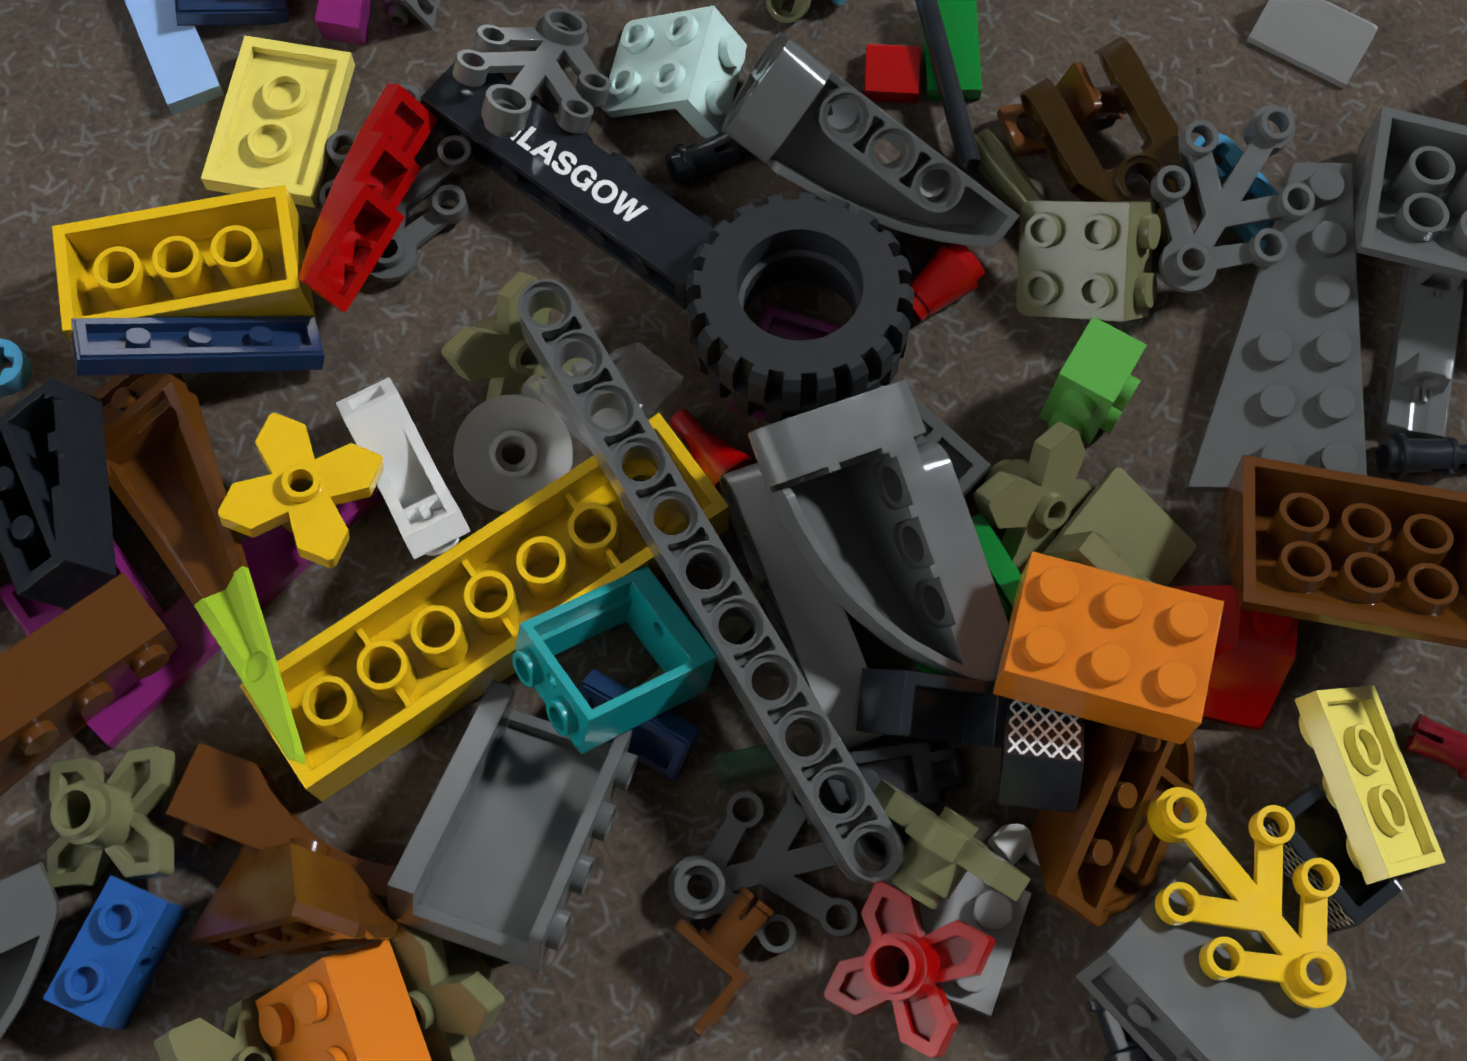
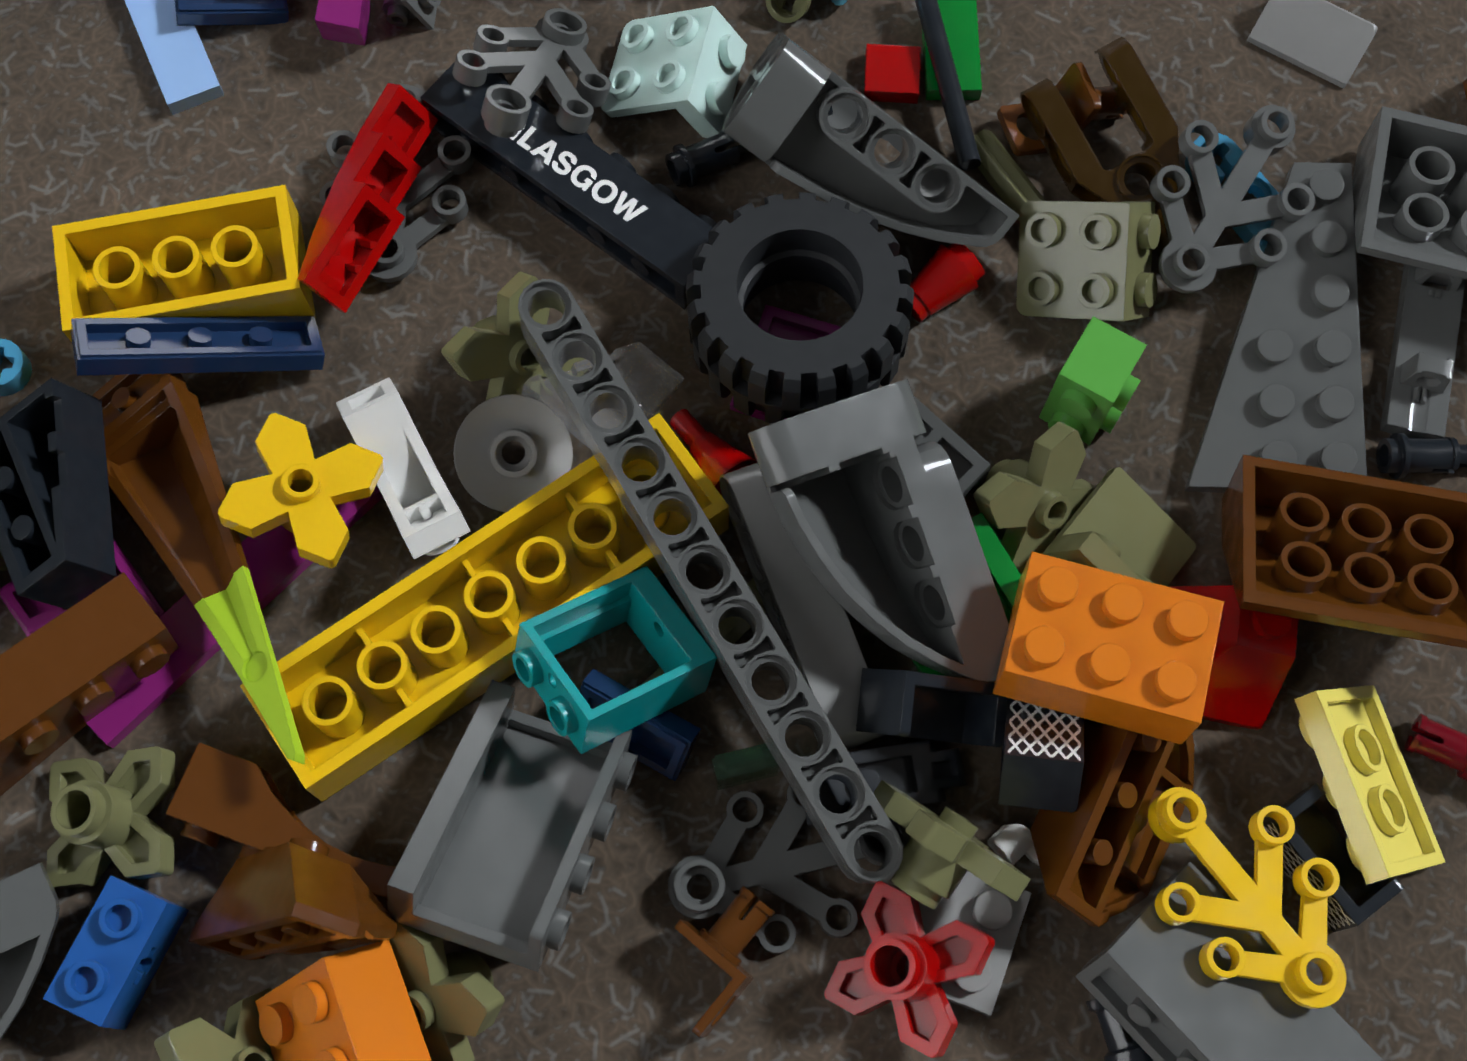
light yellow plate [201,35,355,207] -> none

